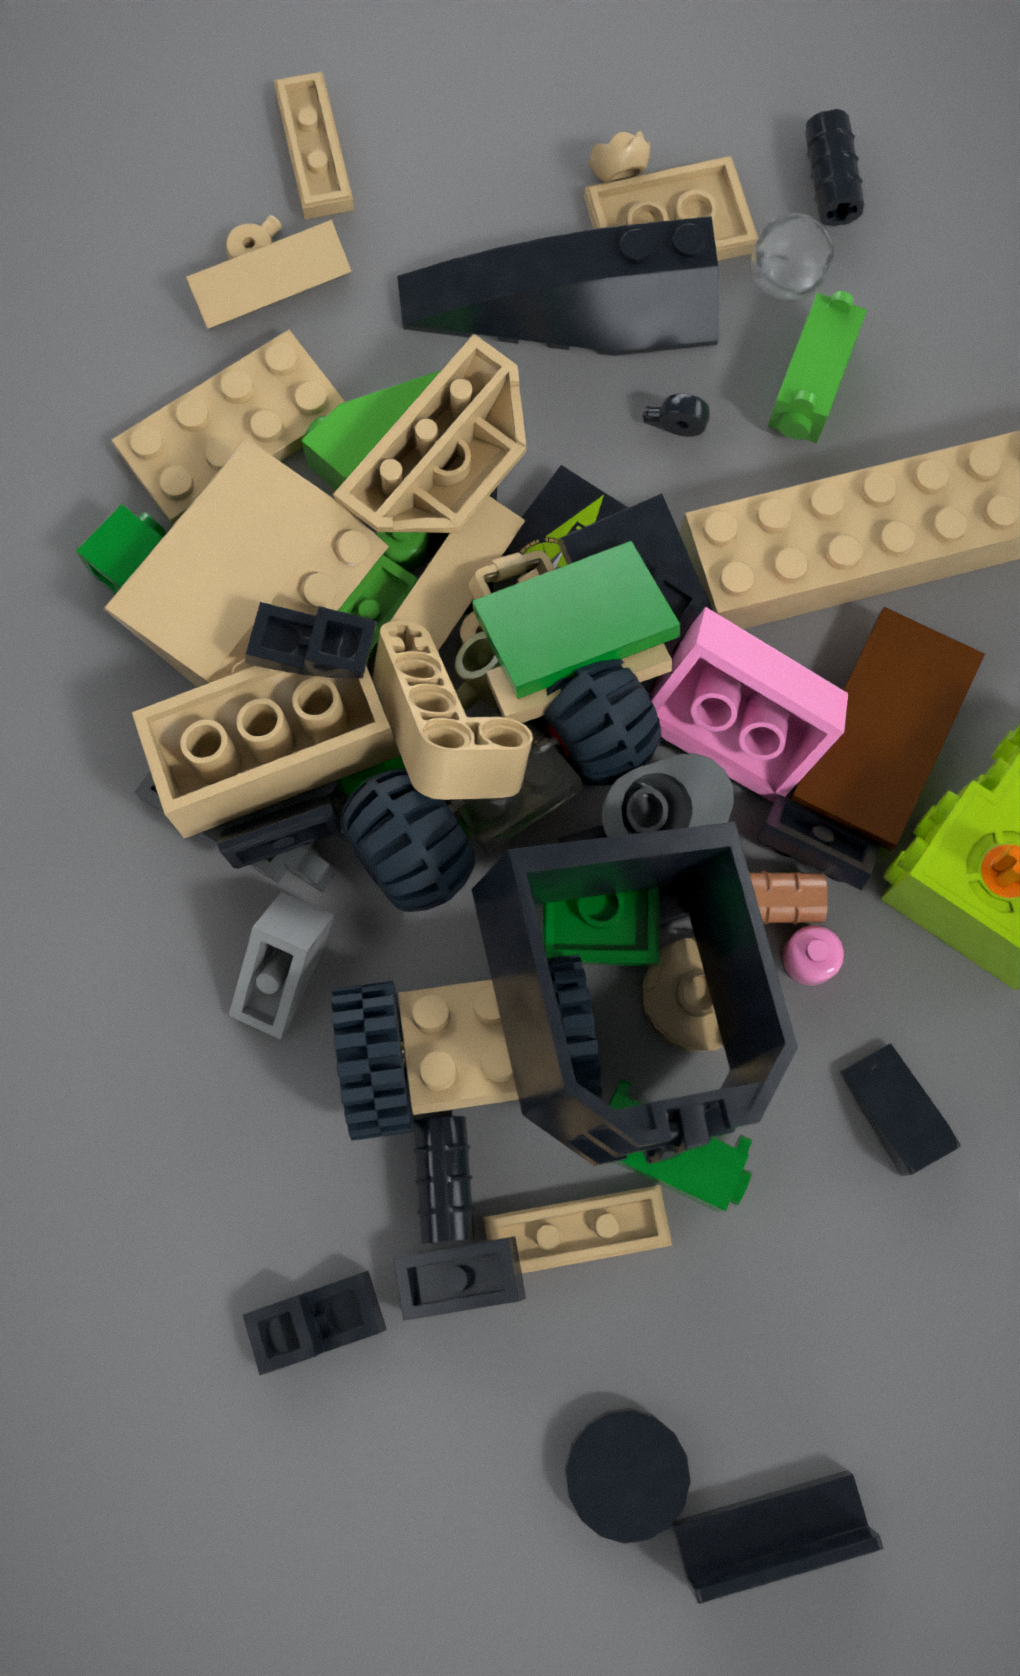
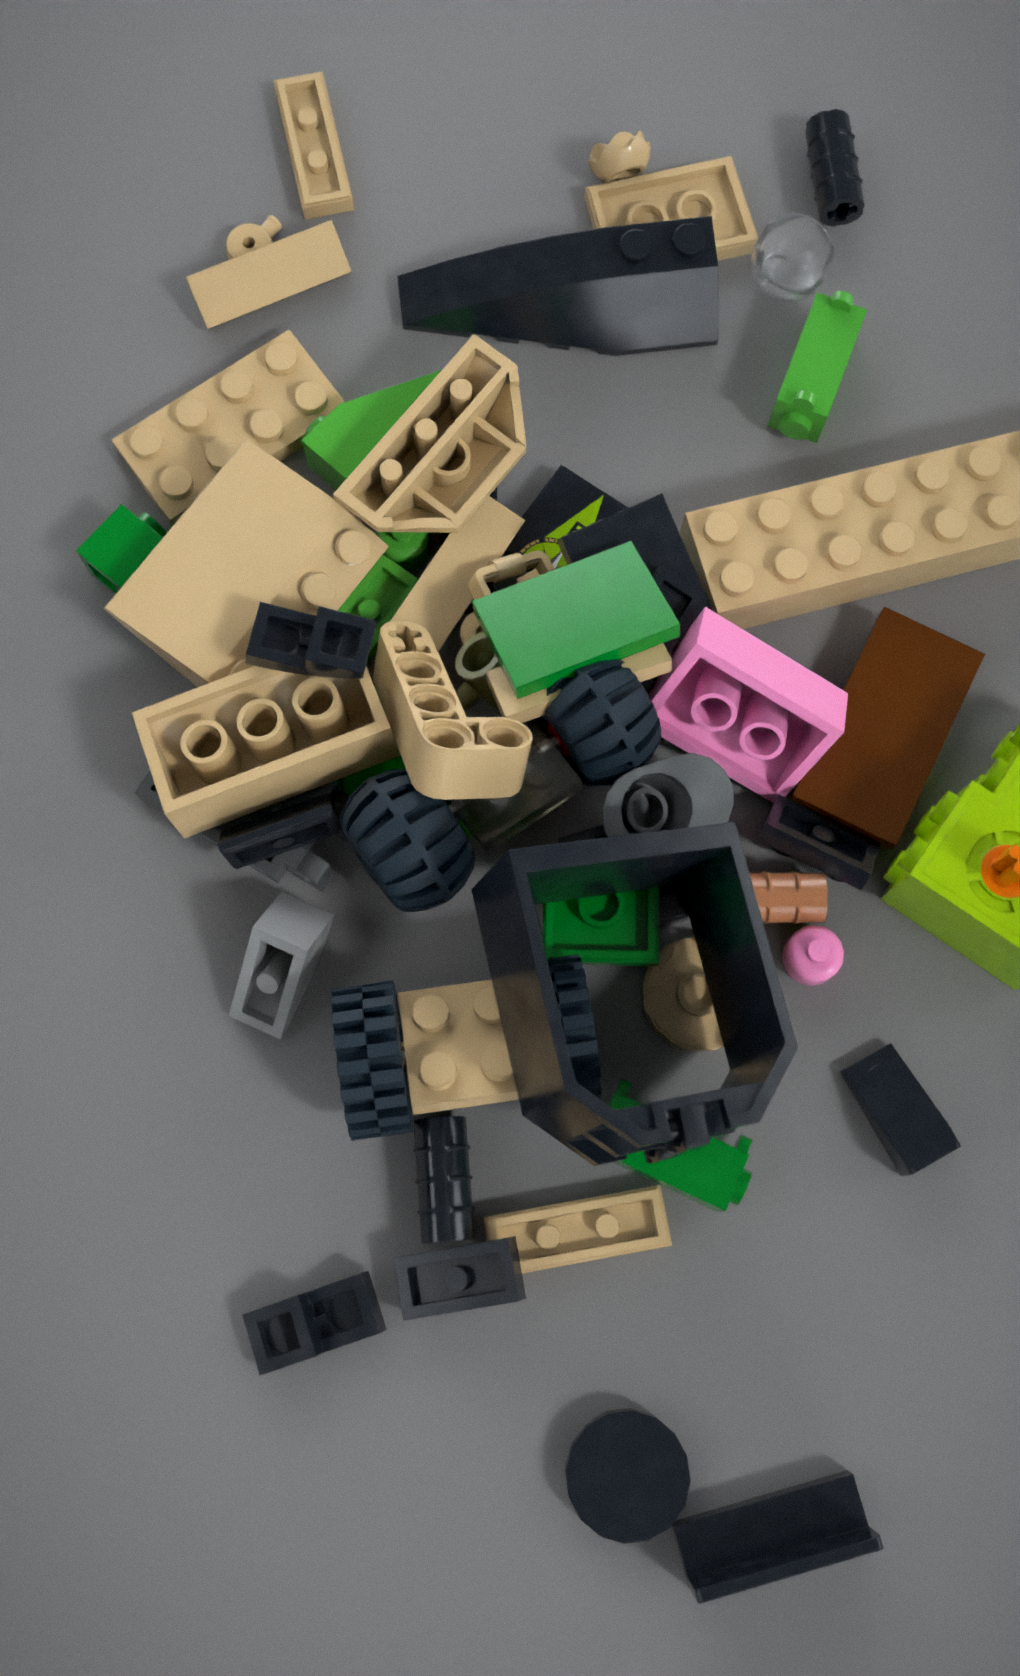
black piece [643,393,710,437] -> none

